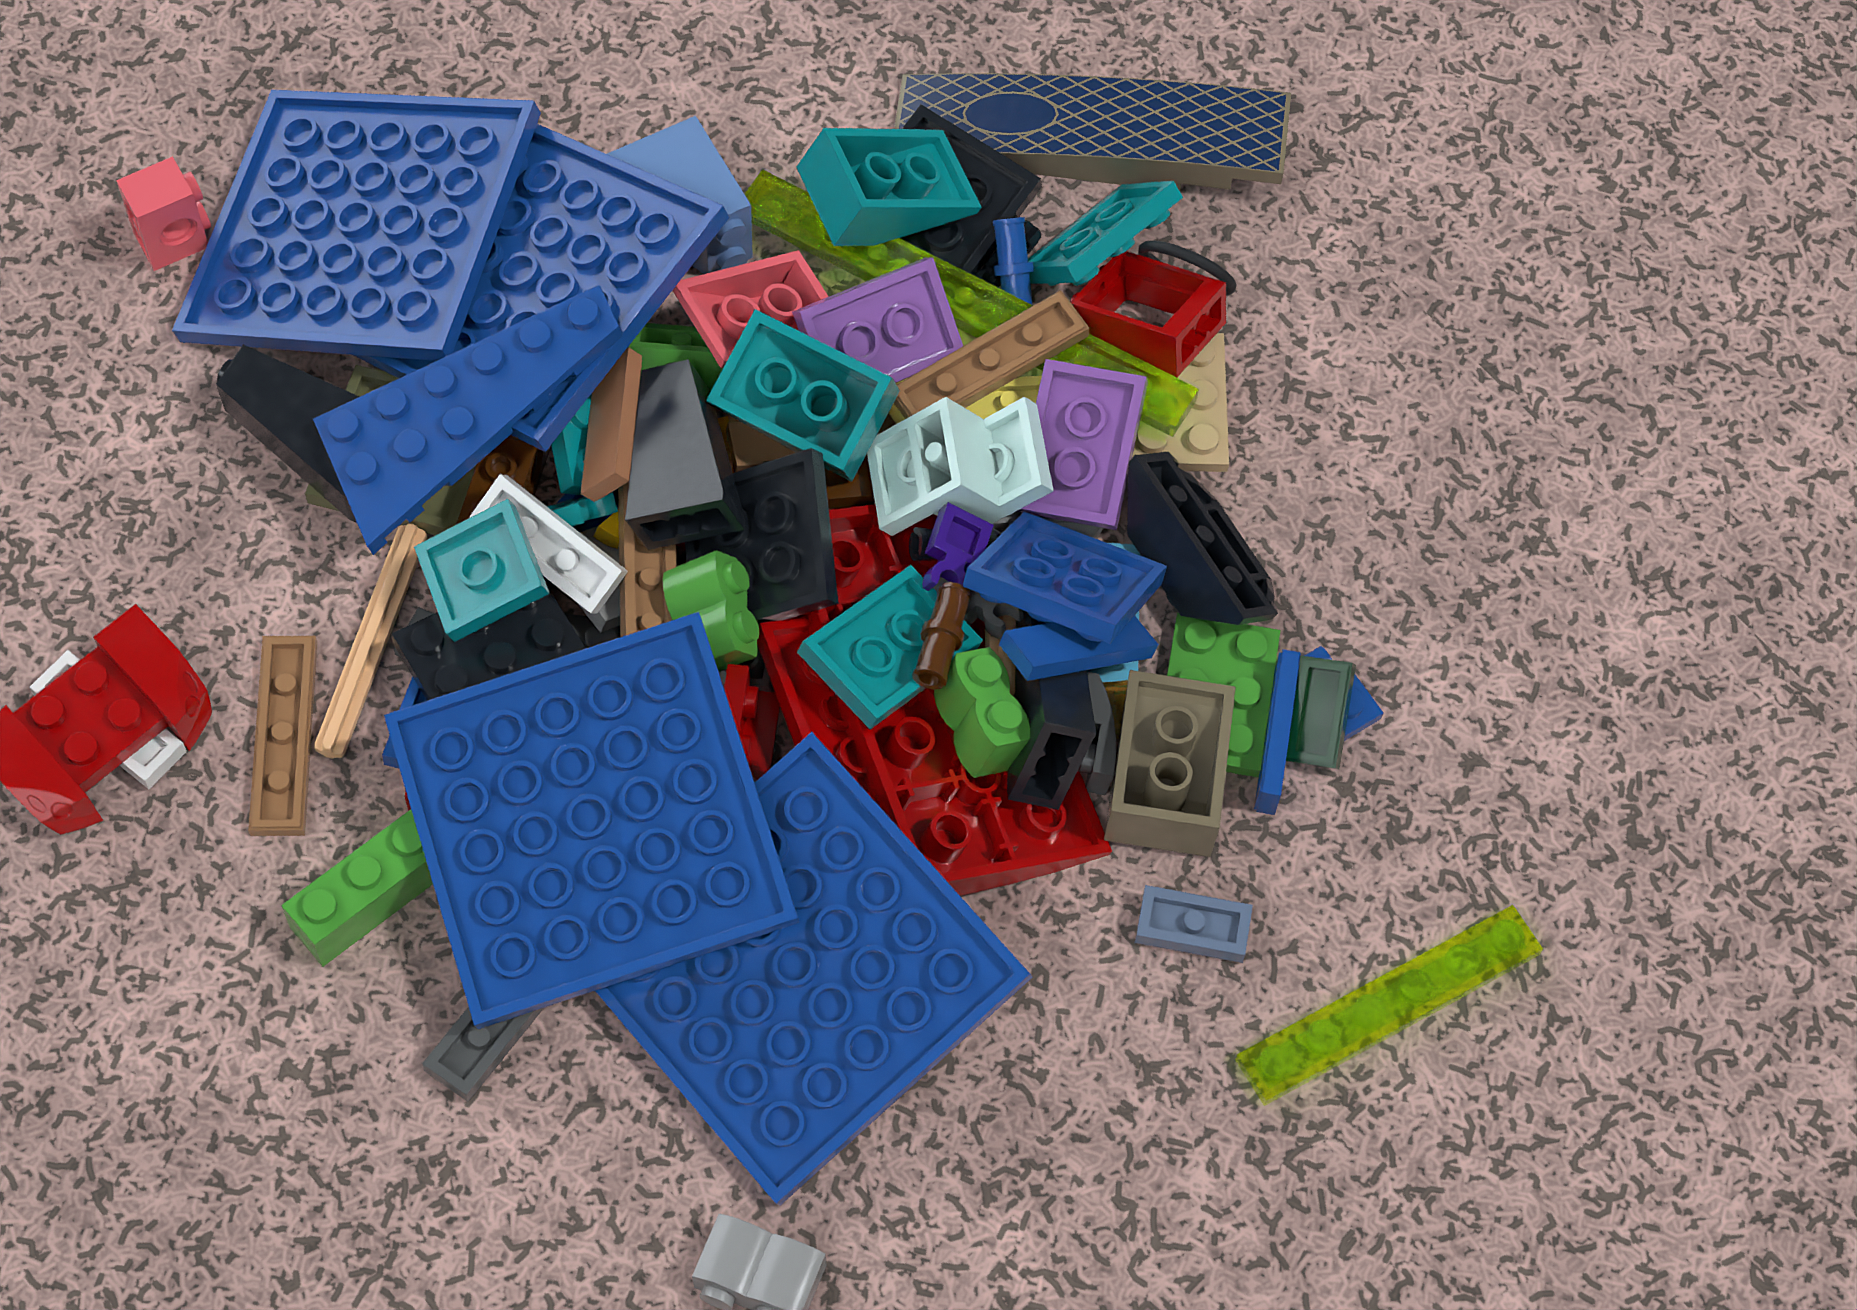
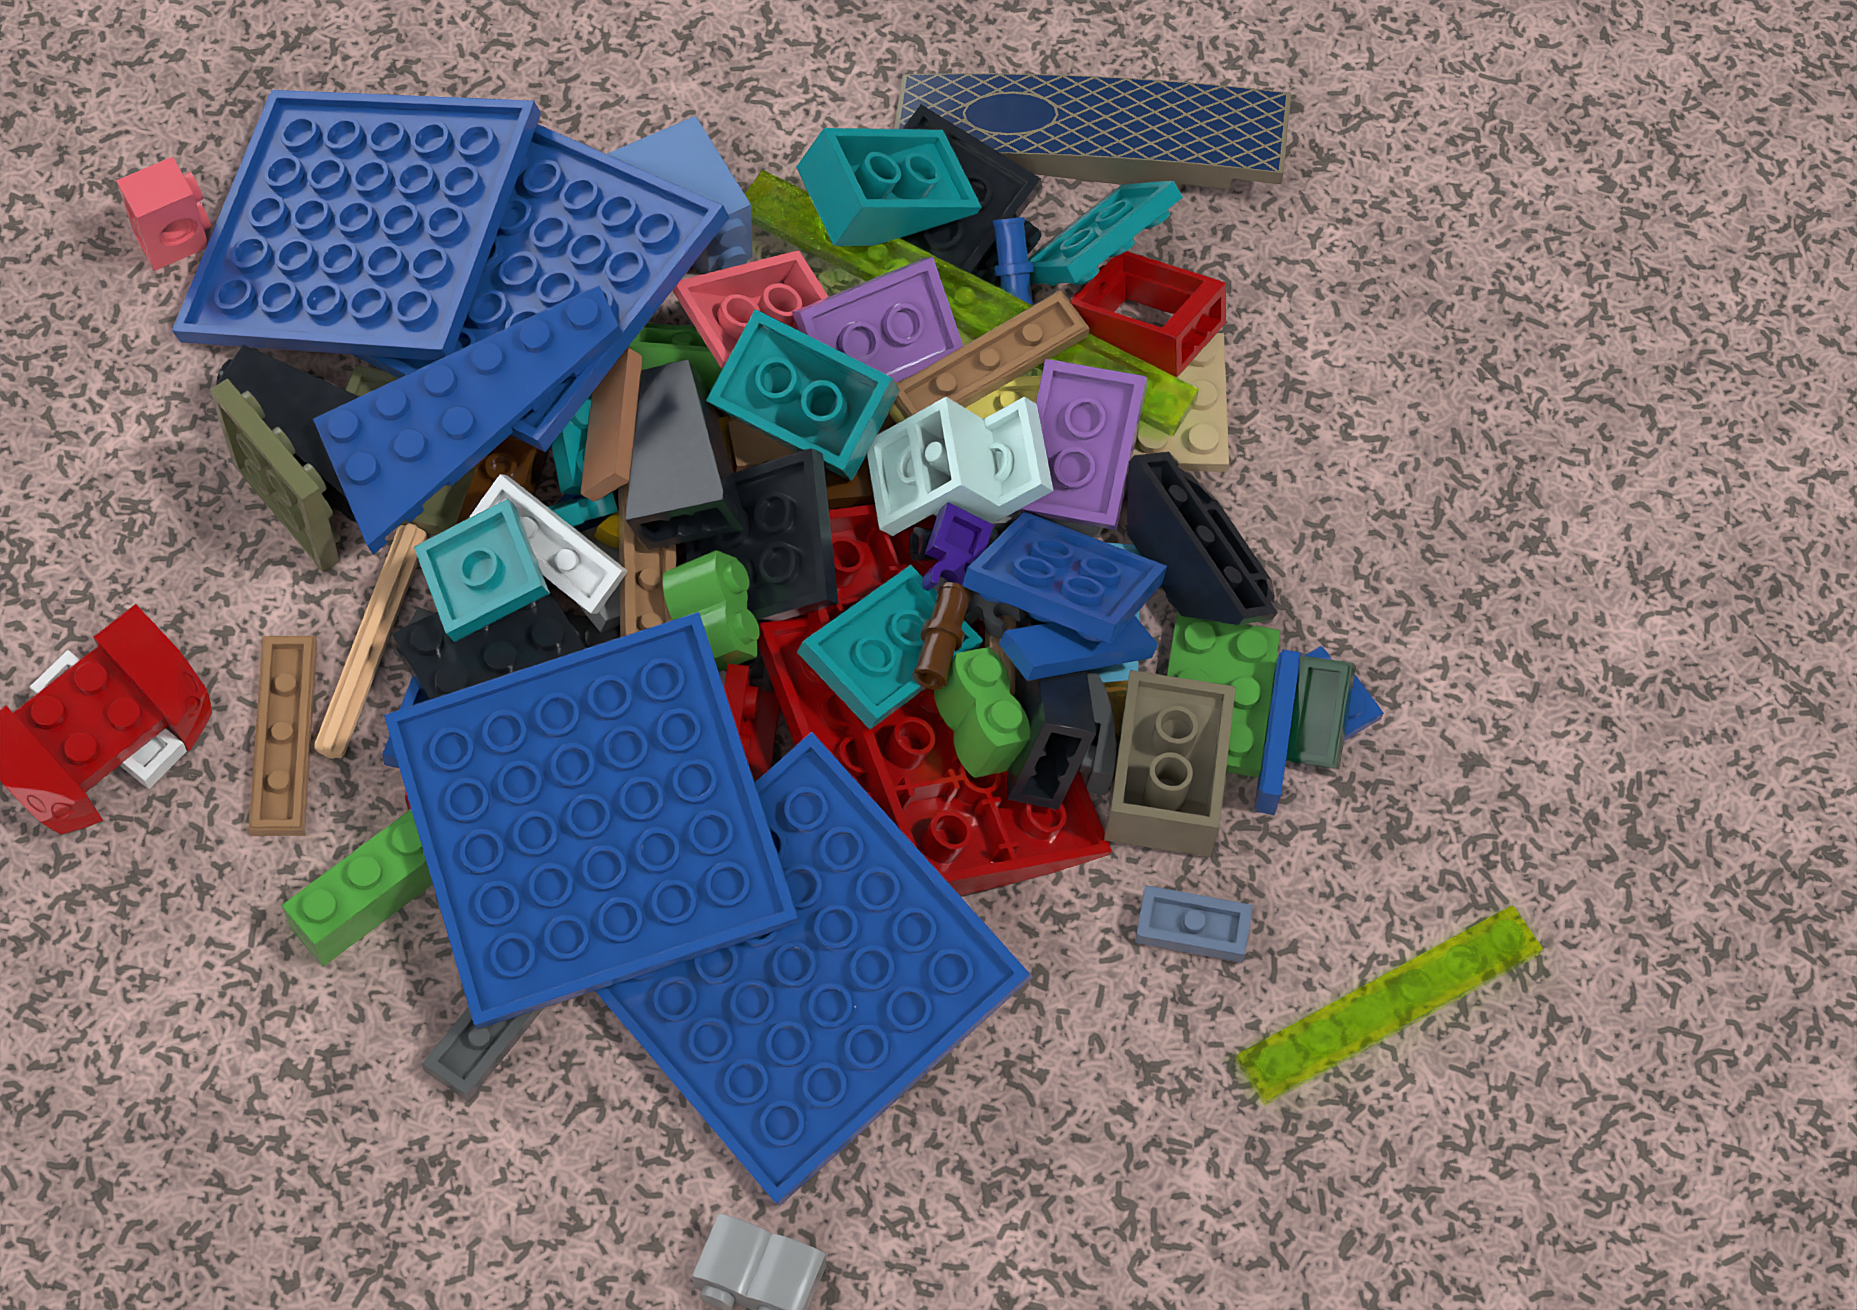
black tyre [1138,240,1237,296] -> none
none -> olive plate [210,378,340,572]

